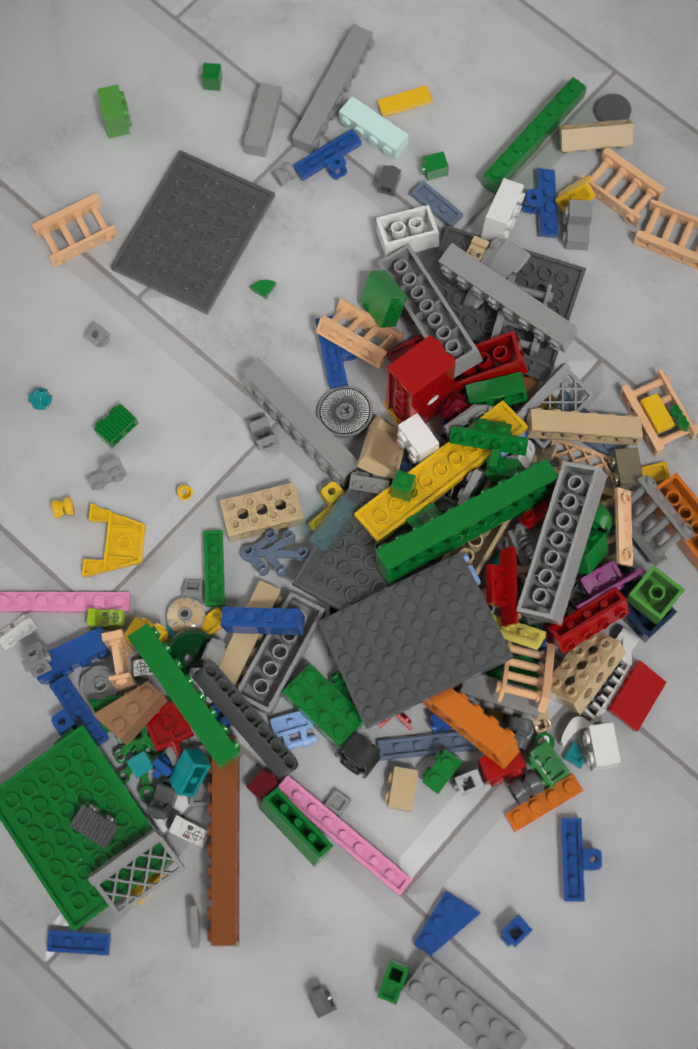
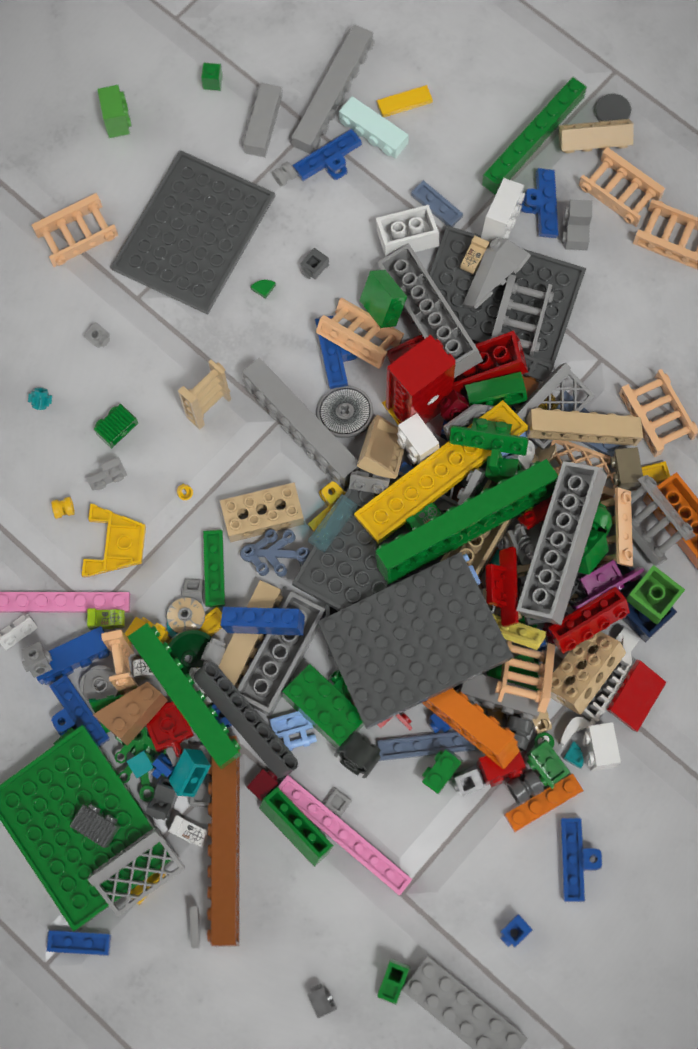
brick [246,413,277,451] -> none
dark grey brick [377,165,401,197] -> none
tan brick [385,767,419,813] -> none
green brick [391,470,417,502] -> none
blue wing [414,891,481,956] -> none
green brick [420,151,449,181] -> none
light grey brick [439,243,577,353] -> none
yellow panel [555,175,596,214] -> none
yellow tile [639,393,675,435] -> none
green piece [670,404,690,432] -> none
none -> tan fence [178,360,231,430]
none -> dark grey brick [301,248,329,280]

